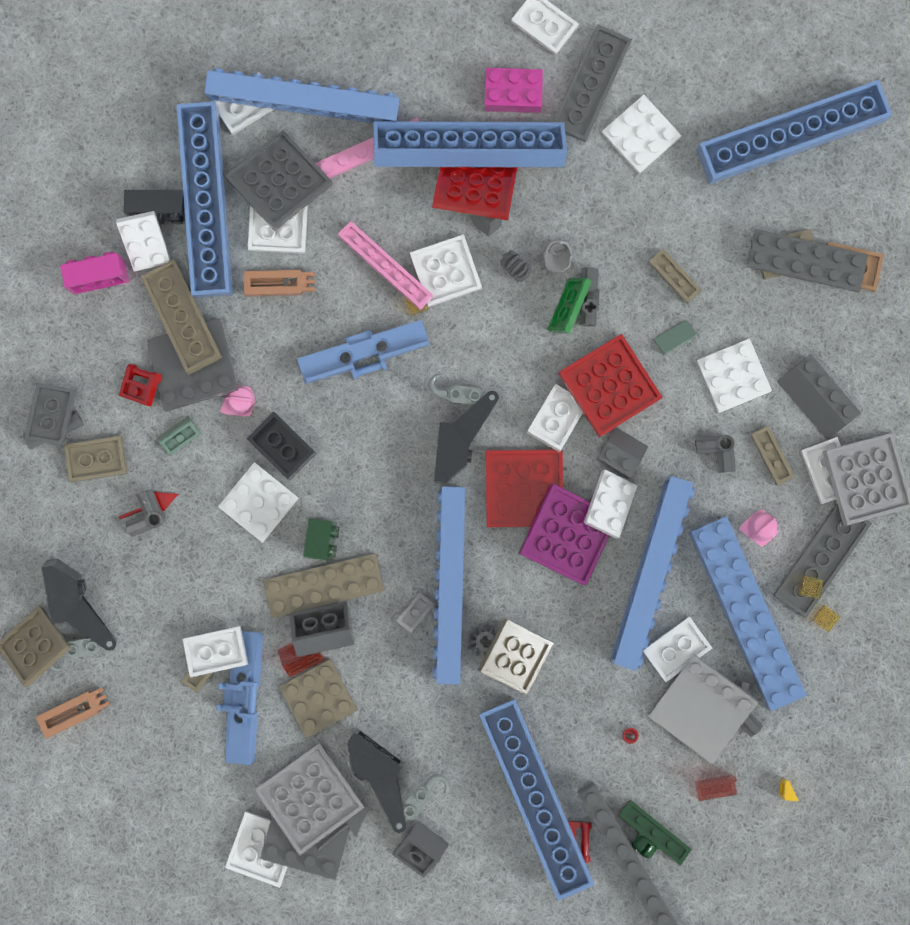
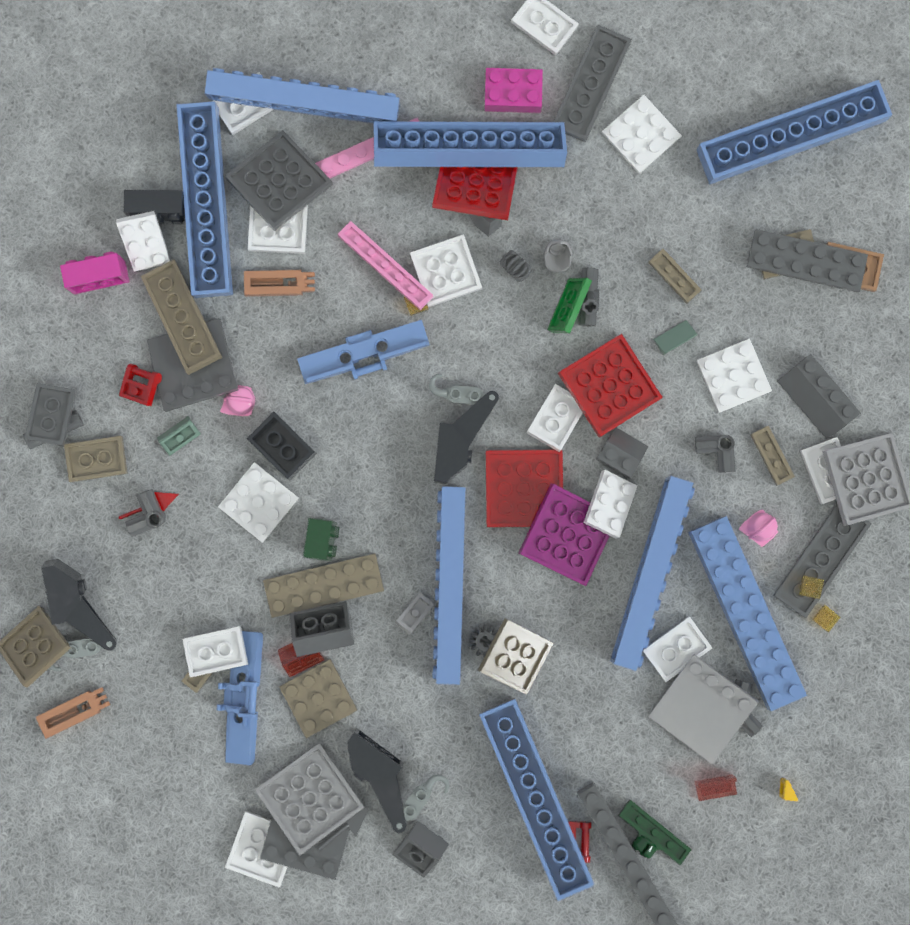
red hinge [622,728,639,744] -> none

